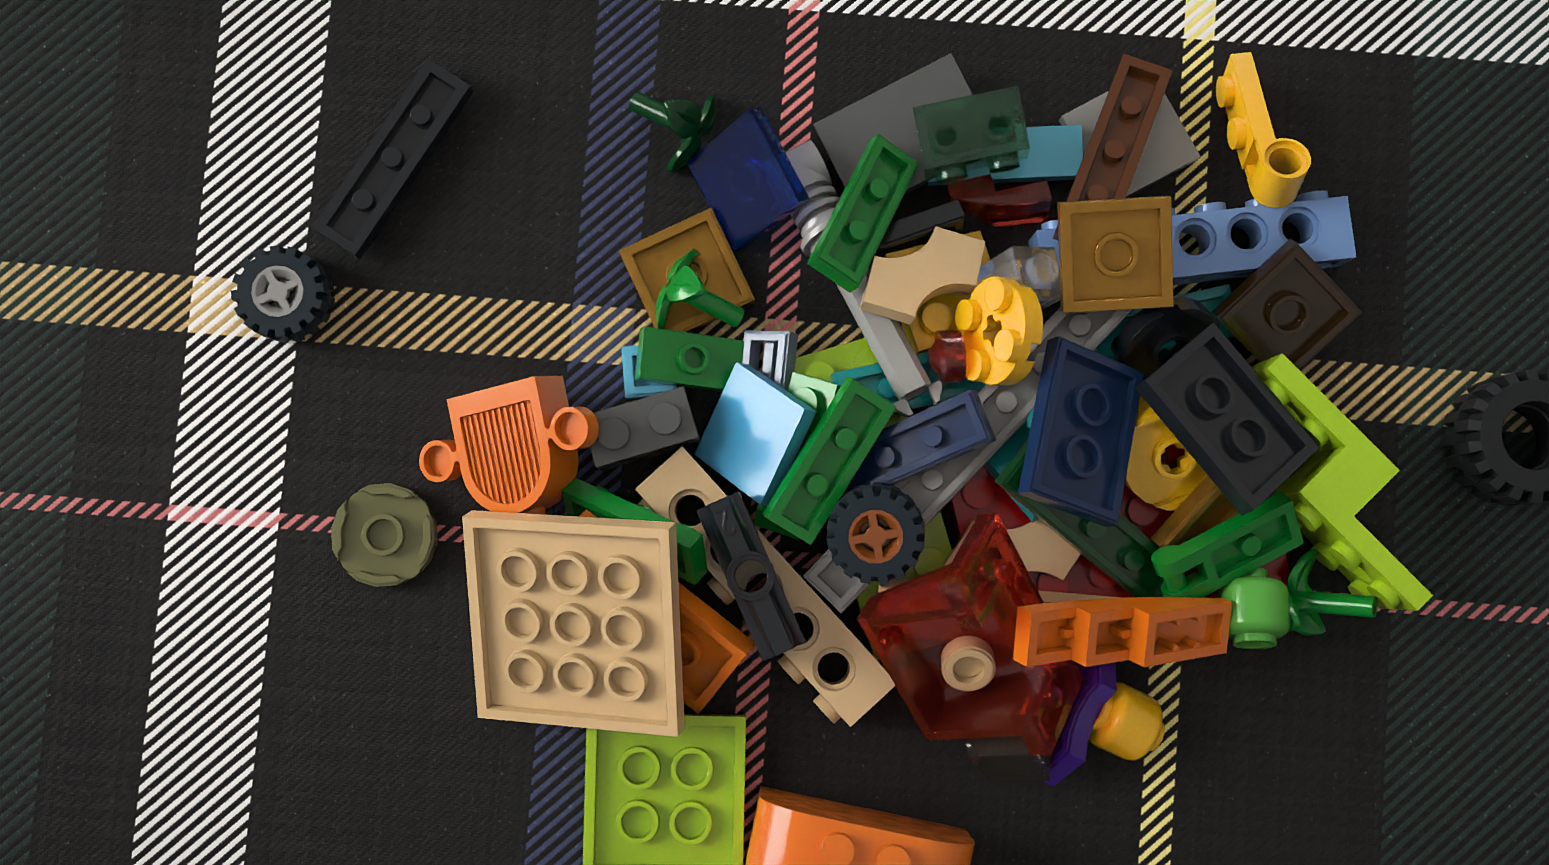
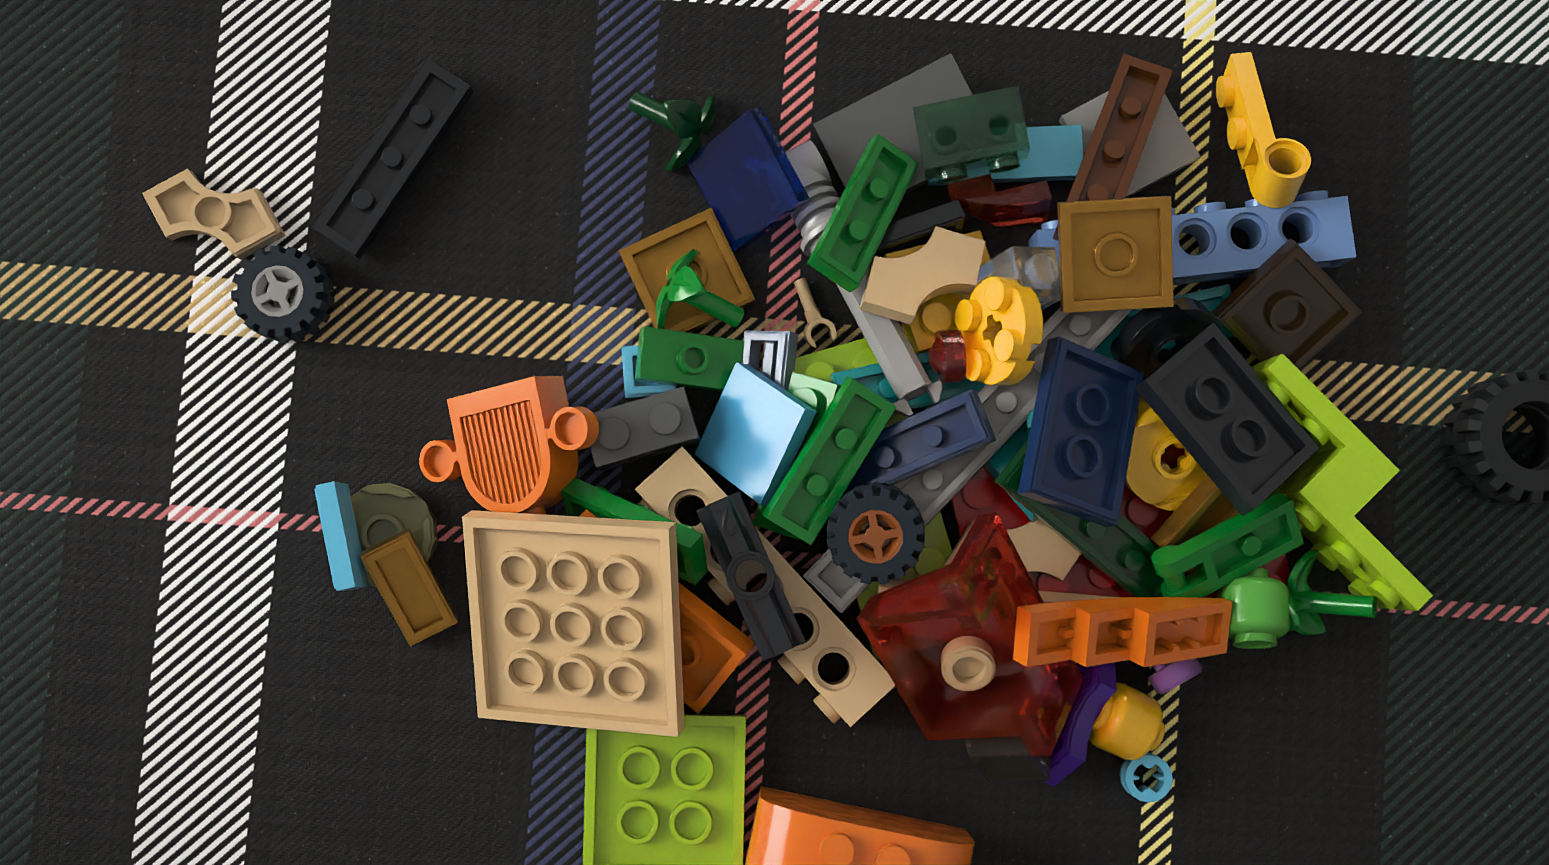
none -> tan tile [142,168,286,260]
none -> medium azure tile [314,481,369,591]
none -> pearl gold tile [360,528,458,646]
none -> tan hand [794,278,837,348]
none -> medium azure bush [1119,753,1173,803]
none -> medium lavender tile [1147,658,1203,695]

